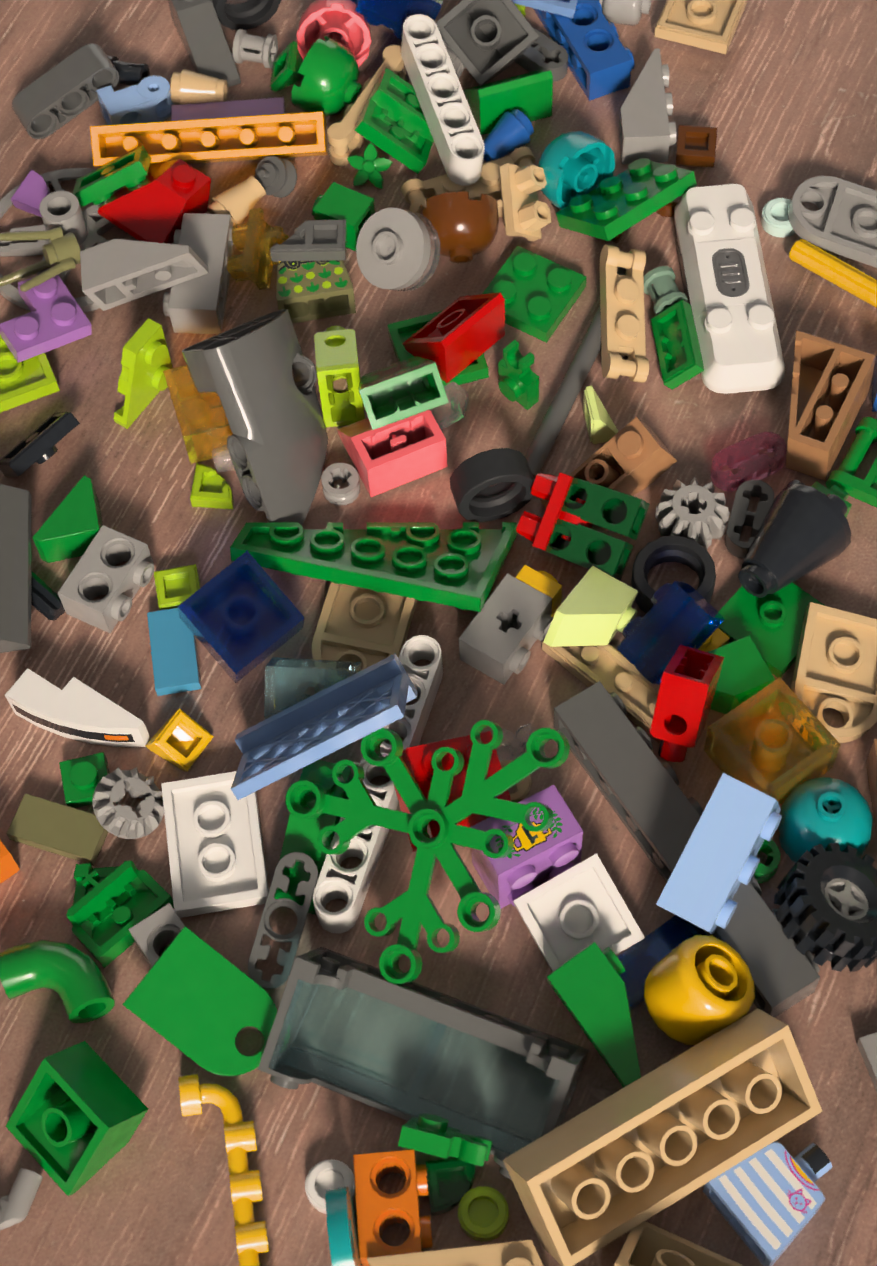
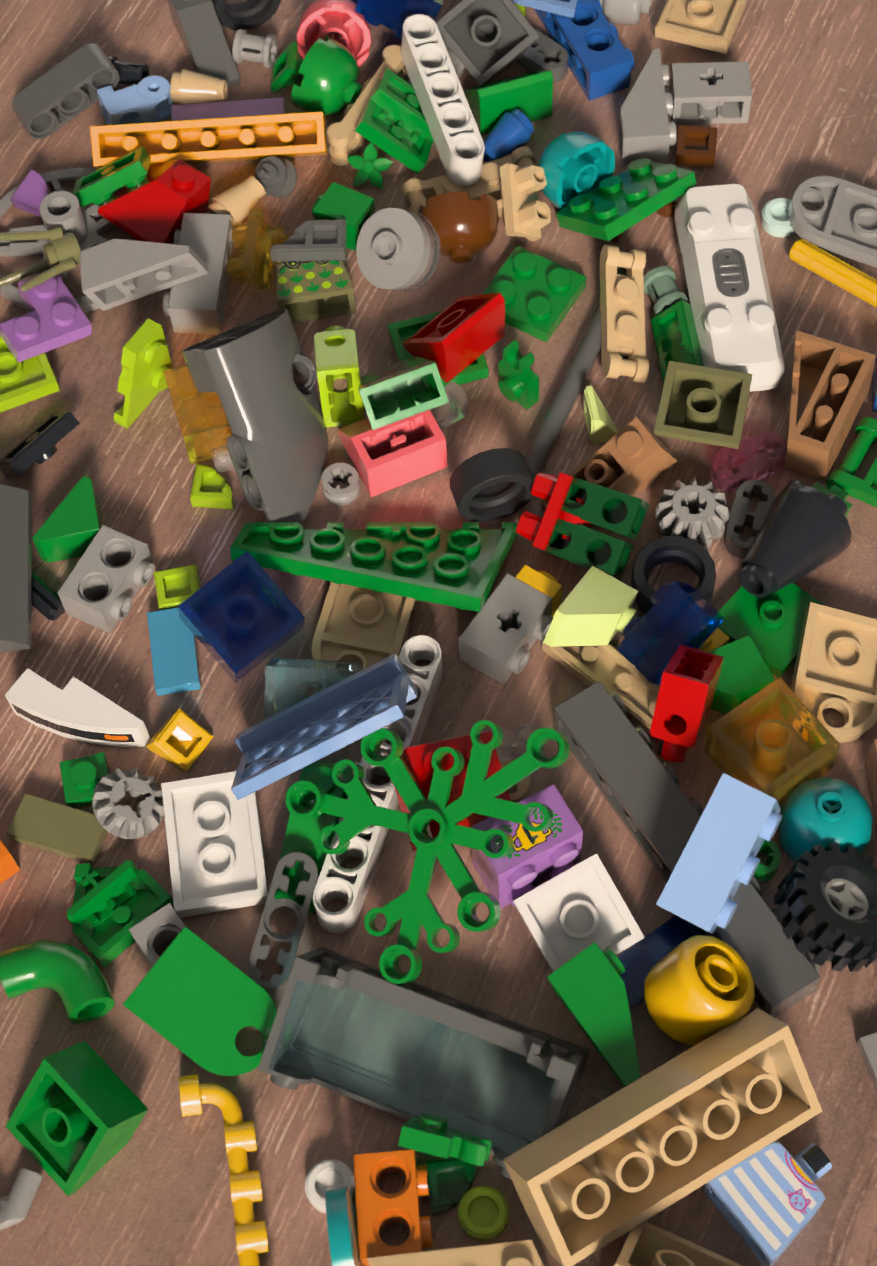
none -> olive slope [654,361,753,449]
none -> light grey brick [670,61,752,125]

